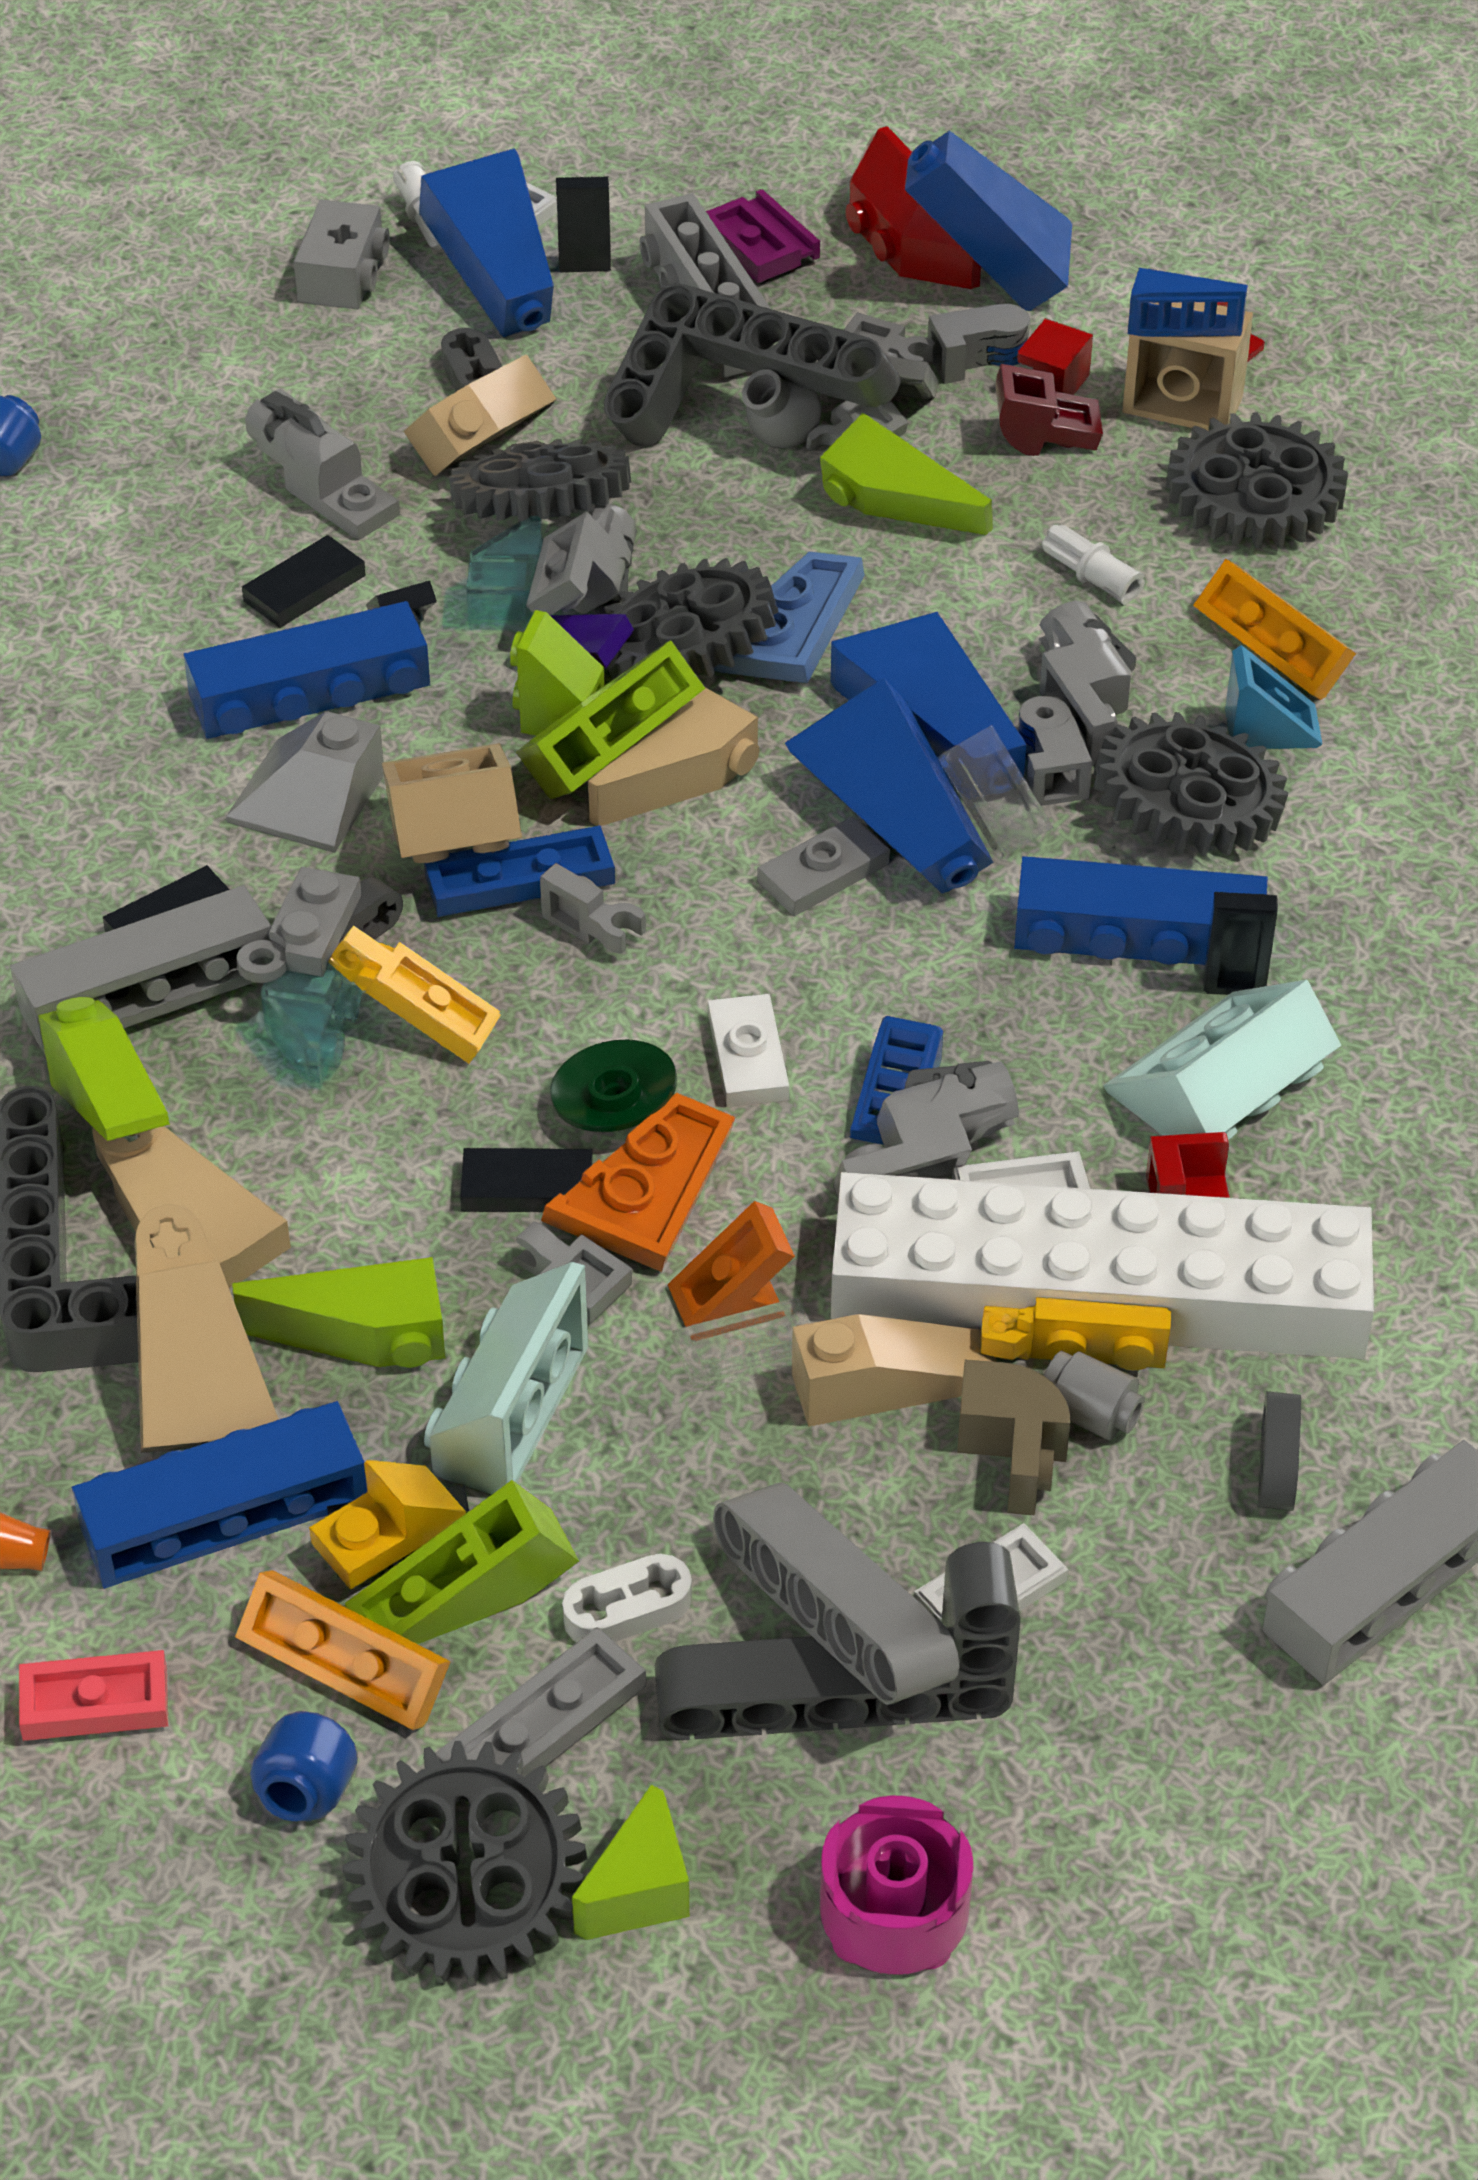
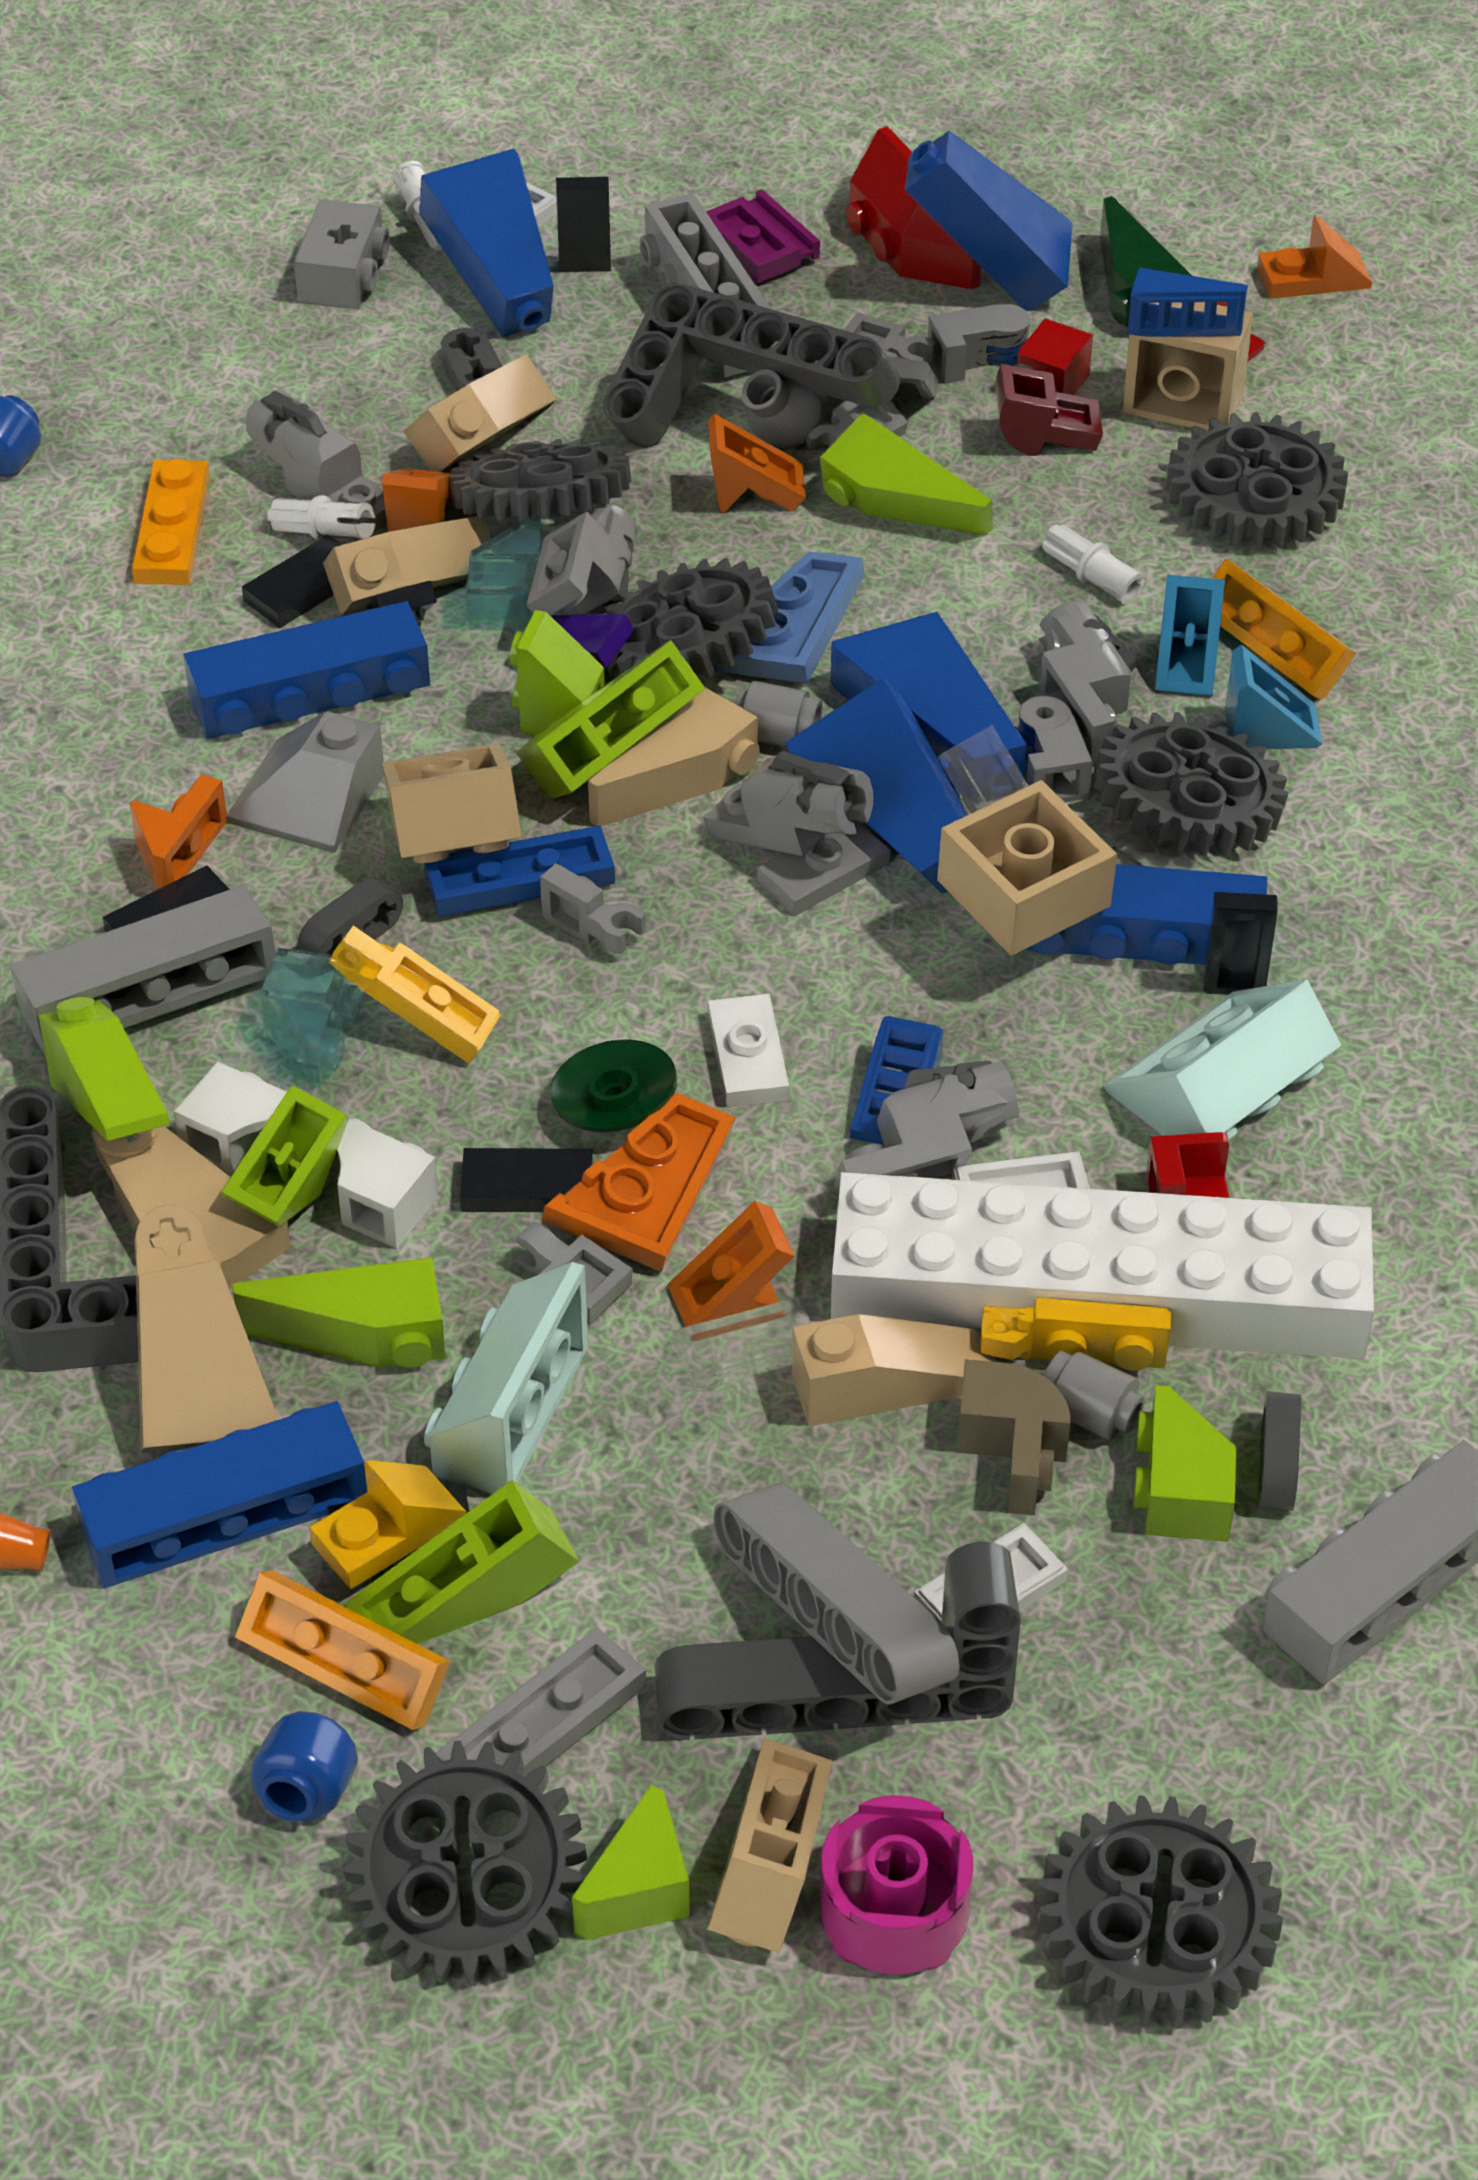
coral plate [19,1650,169,1741] -> none
light grey hinge [237,867,361,983] -> none
white beam [562,1554,692,1642] -> none
none -> orange slope [129,774,227,890]
none -> light orange plate [132,459,210,585]
none -> white arch [174,1061,439,1249]
none -> lime slope [221,1085,349,1227]
none -> white axle [267,495,376,540]
none -> tan slope [323,516,501,615]
none -> orange slope [382,468,452,532]
none -> light grey plate [703,751,873,856]
none -> tan slope [707,1738,833,1953]
none -> orange slope [708,413,806,513]
none -> light grey brick [735,681,823,747]
none -> tan brick [937,780,1117,956]
none -> dark grey gear [1037,1796,1283,2029]
none -> dark green slope [1100,196,1192,327]
none -> lime slope [1133,1385,1236,1542]
none -> dark azure slope [1155,574,1225,696]
none -> orange slope [1257,215,1372,299]

